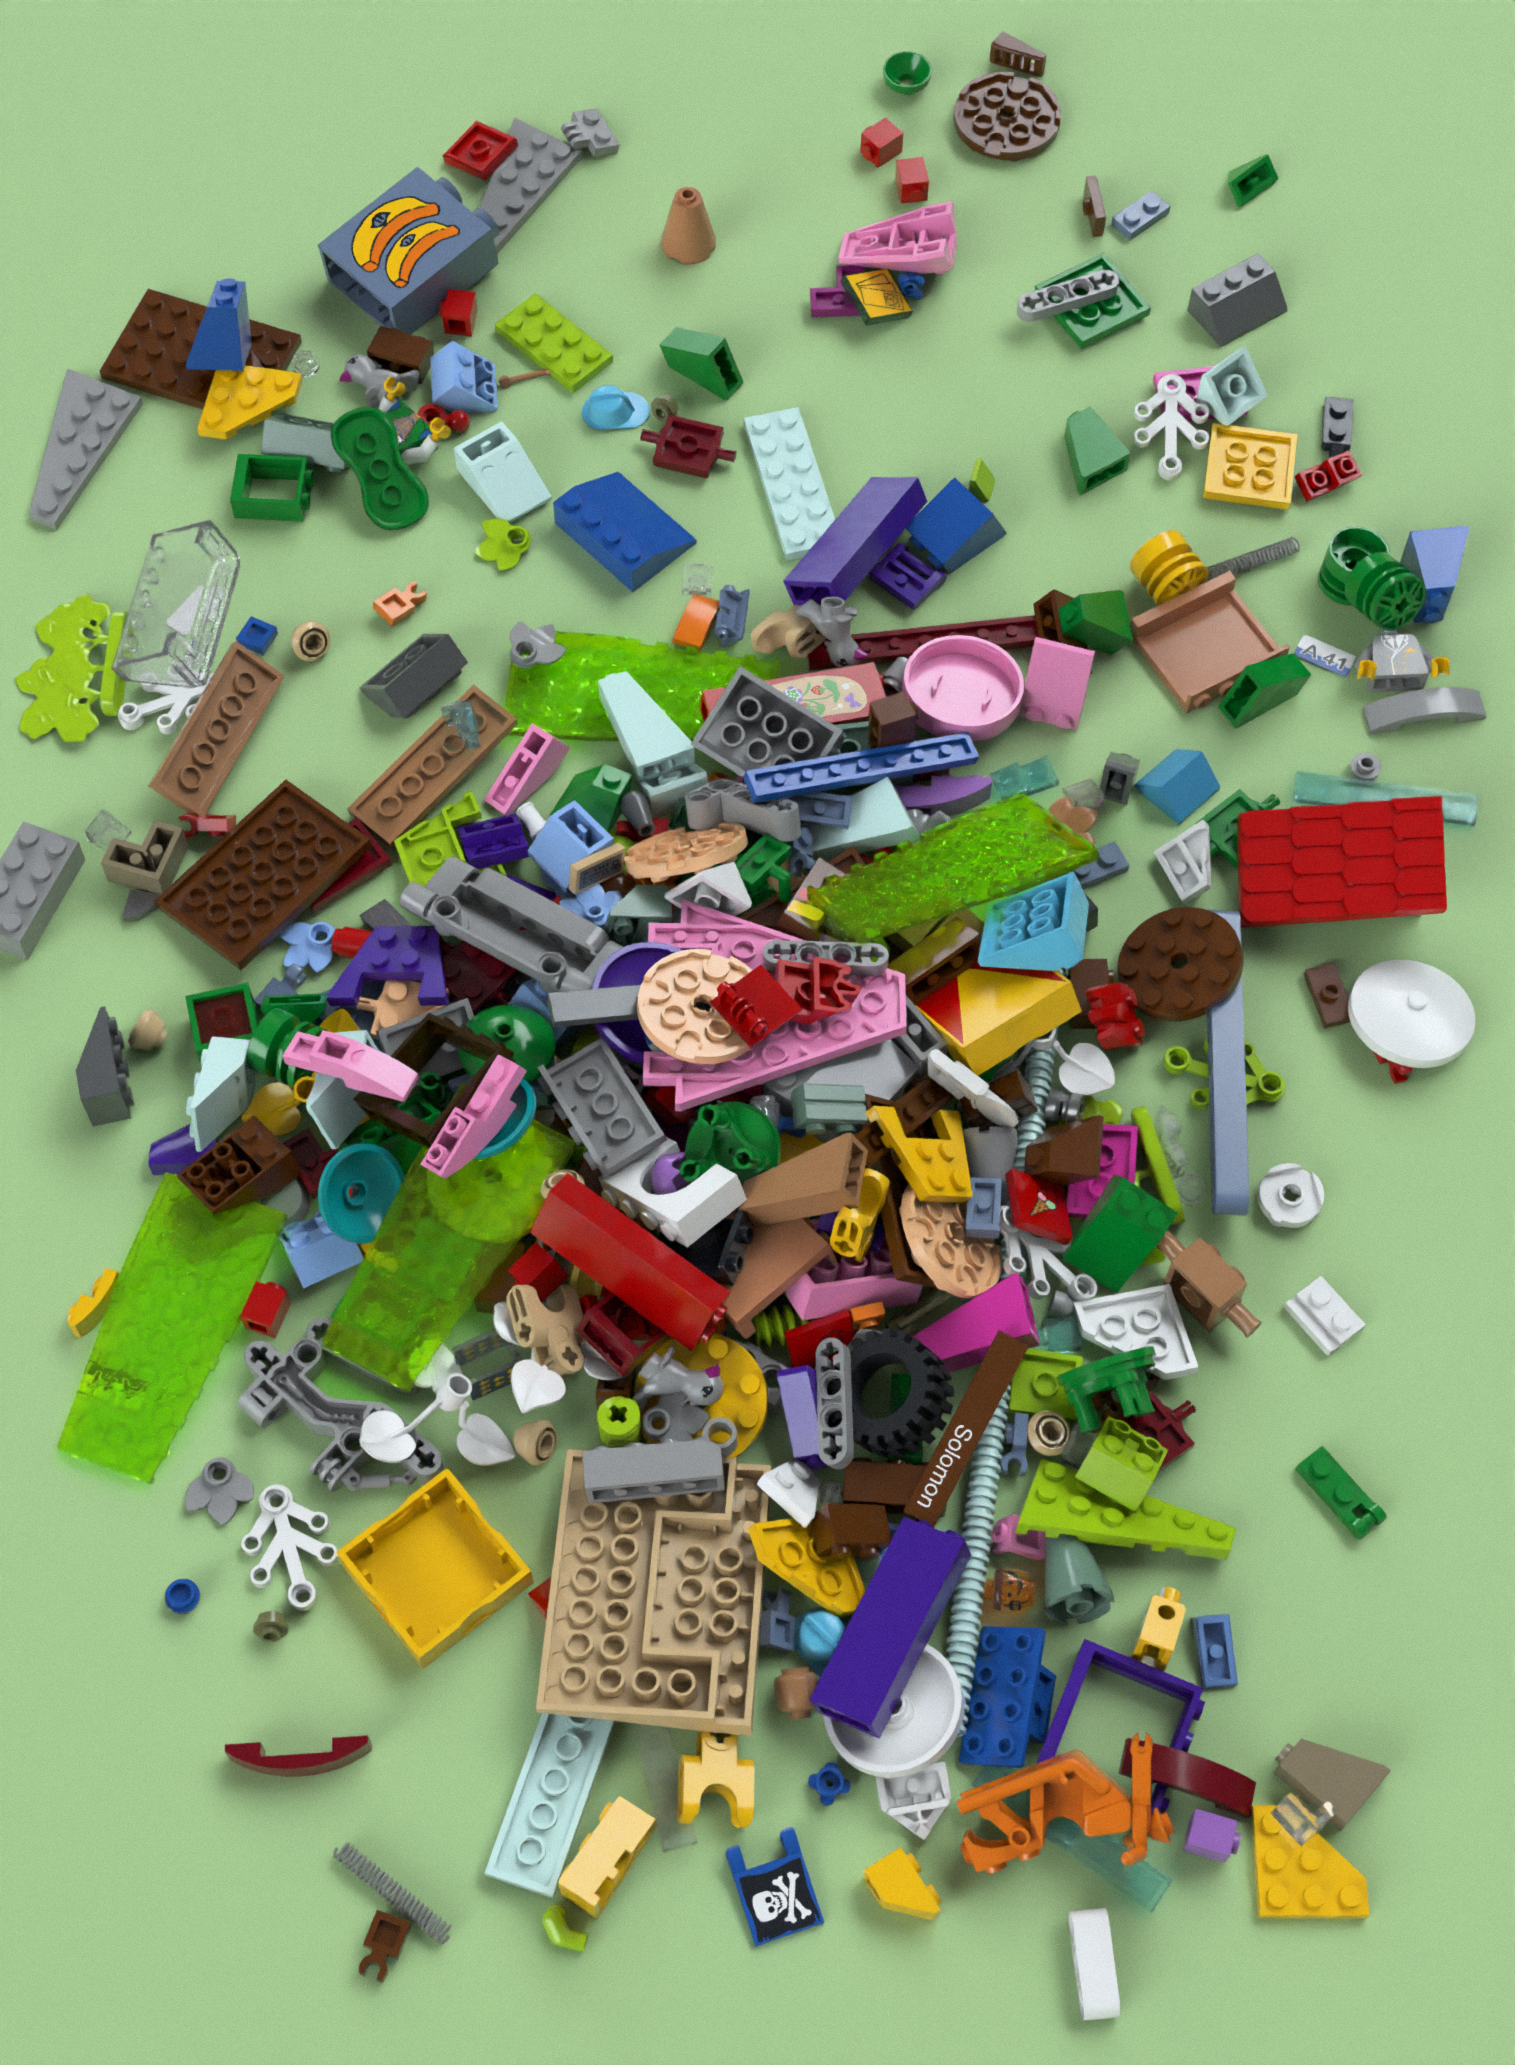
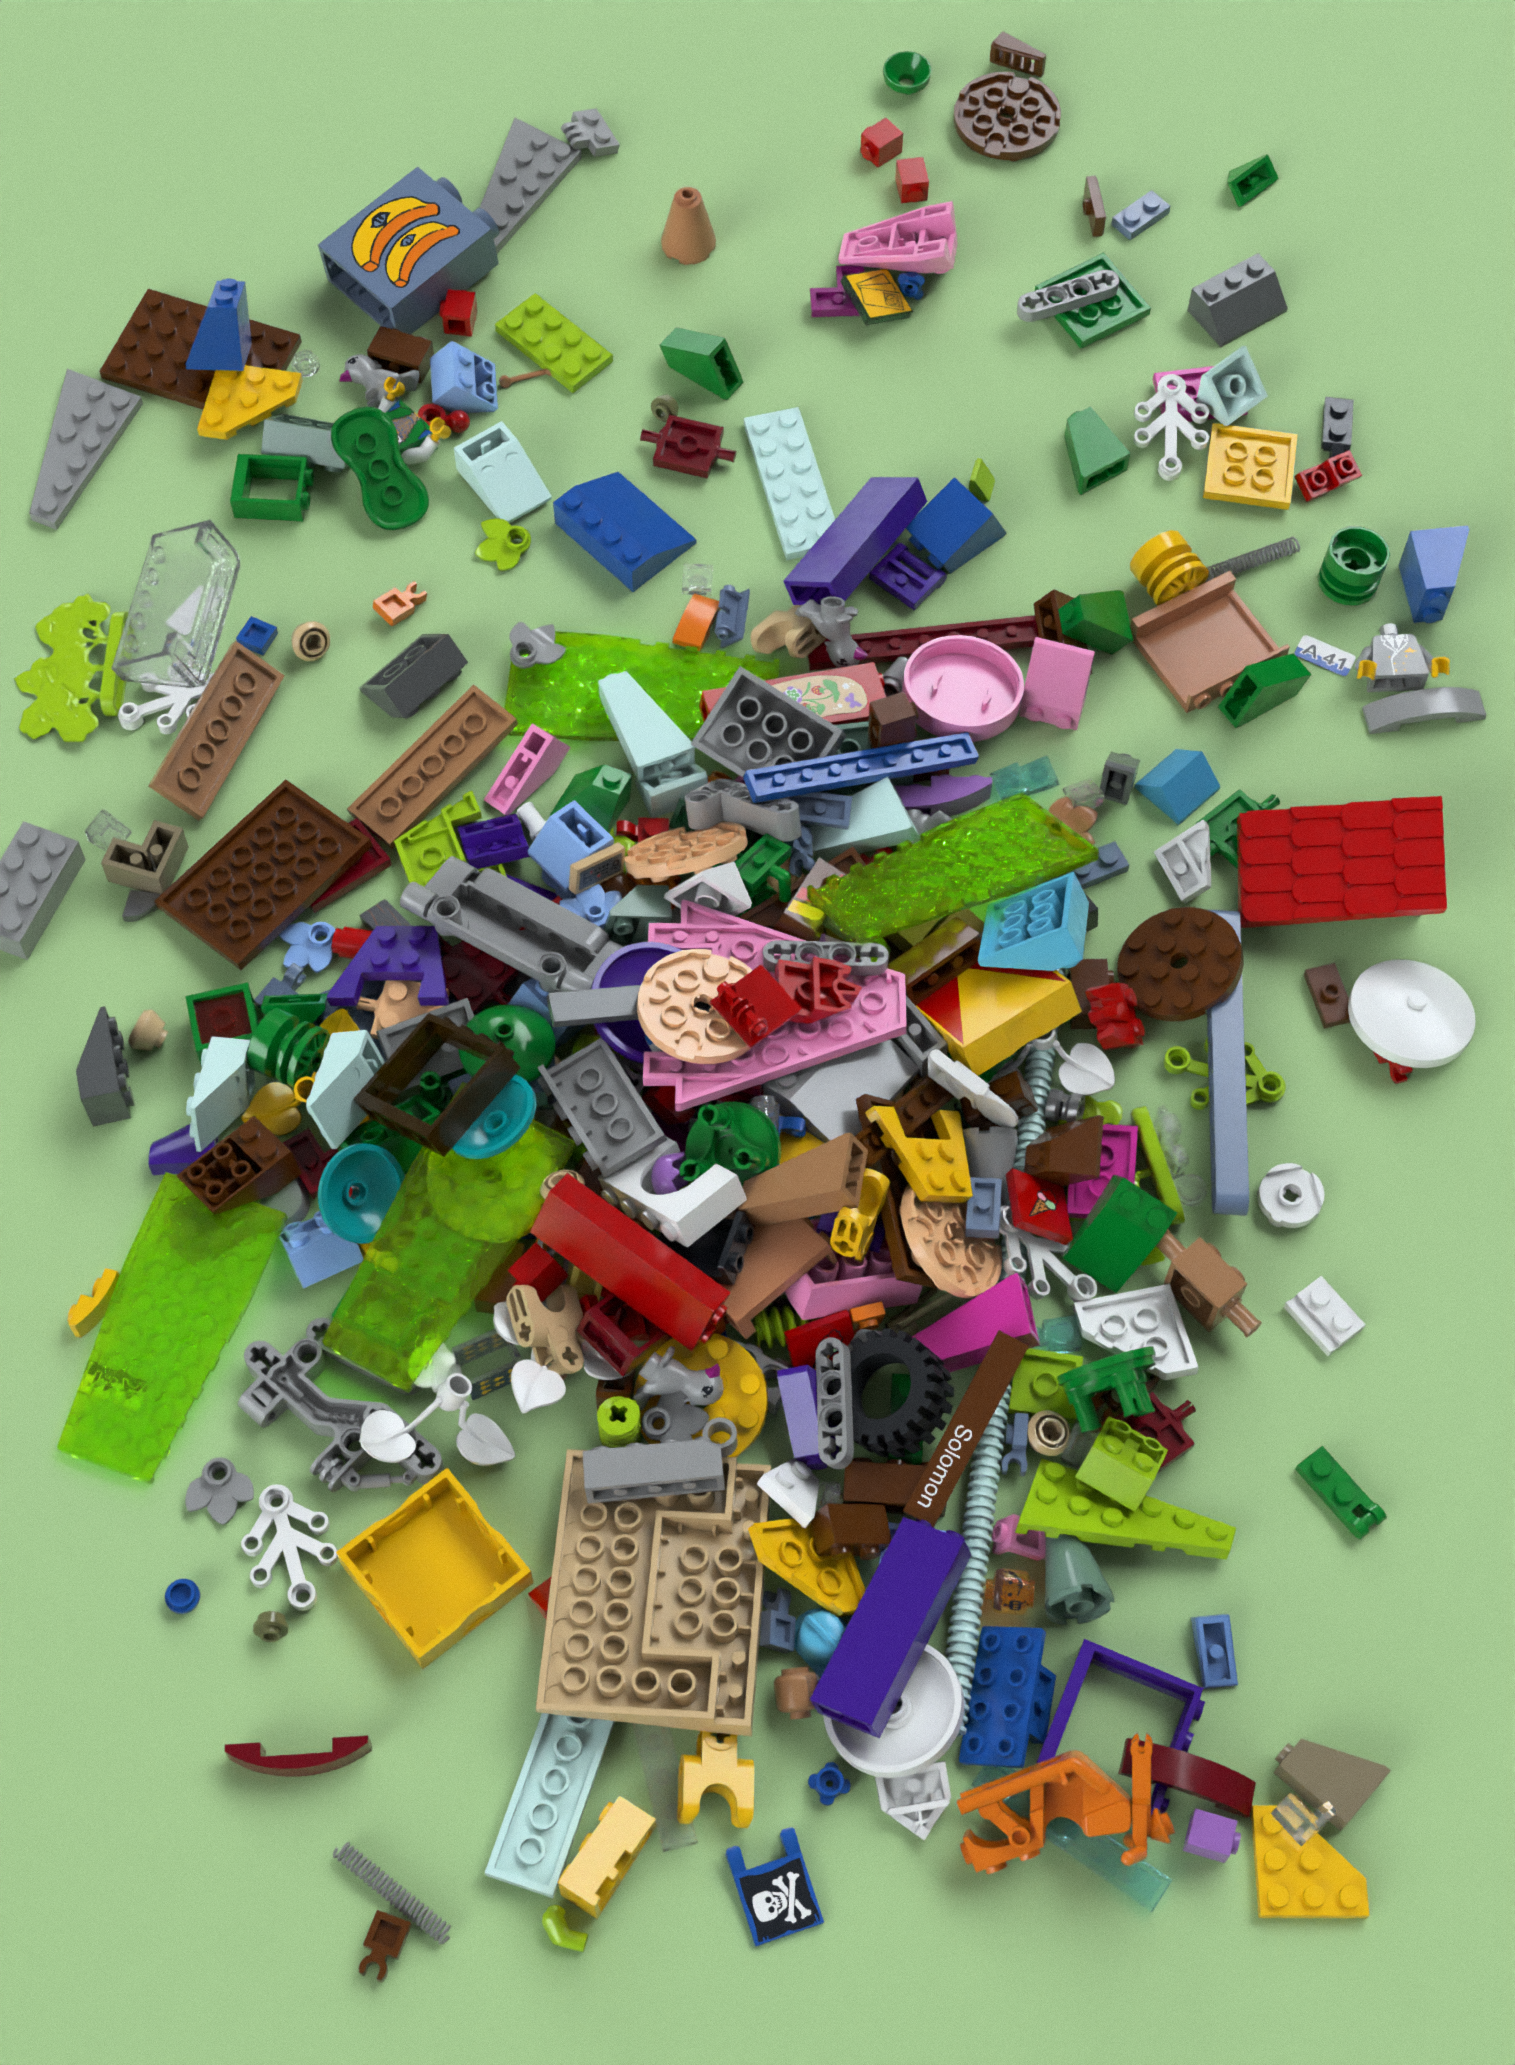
red plate [179,813,236,838] -> none
red brick [240,1281,291,1338] -> none
bright pink slope [283,1030,419,1102] -> none
bright pink slope [420,1055,527,1179] -> none
clear light blue bracket [441,701,481,749] -> none
red tile [442,120,518,181] -> none
tan cone [513,1420,557,1466] -> none
medium azure piece [582,385,650,430] -> none
dark grey cone [620,791,655,837] -> none
sand green brick [791,1083,867,1135] -> none
yellow slope [863,1847,942,1920] -> none
light grey hinge [1048,1290,1074,1319] -> none
white beam [1068,1908,1120,2021] -> none
yellow torso [1131,1587,1186,1672] -> none
clear light blue tile [1293,771,1478,826] -> none
green wheel [1344,552,1426,631] -> none
light grey plate [1350,753,1381,782] -> none

